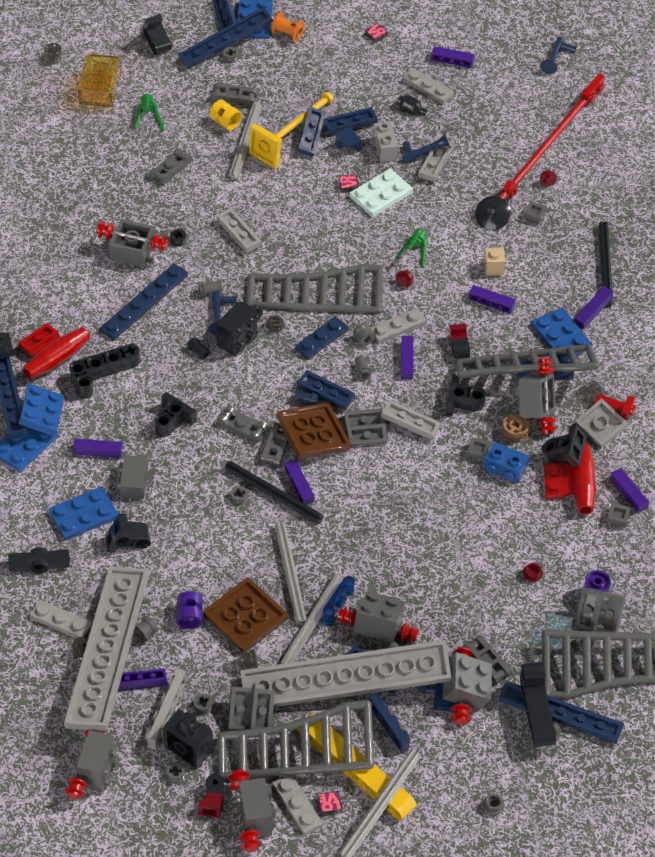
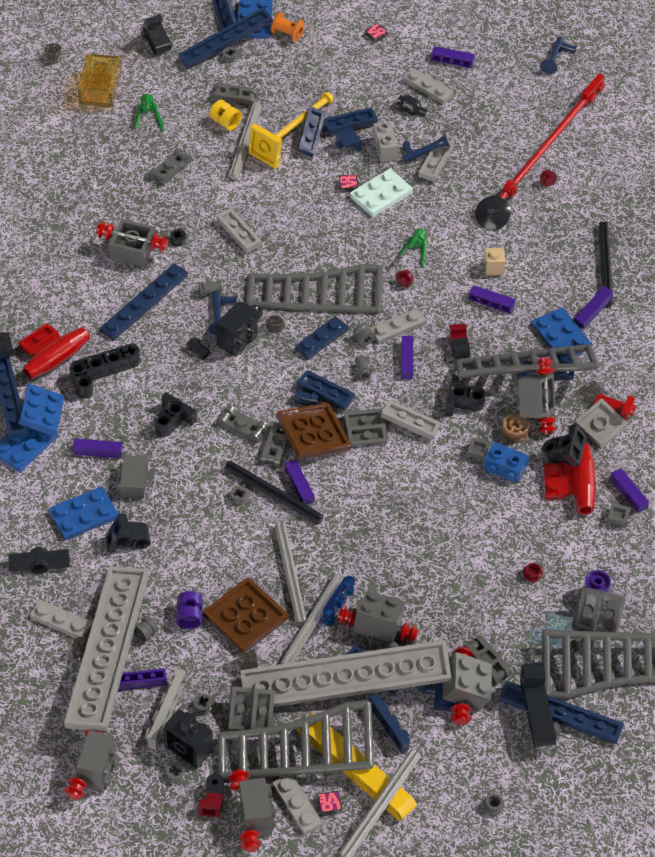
dark grey plate [523,201,547,223] -> none

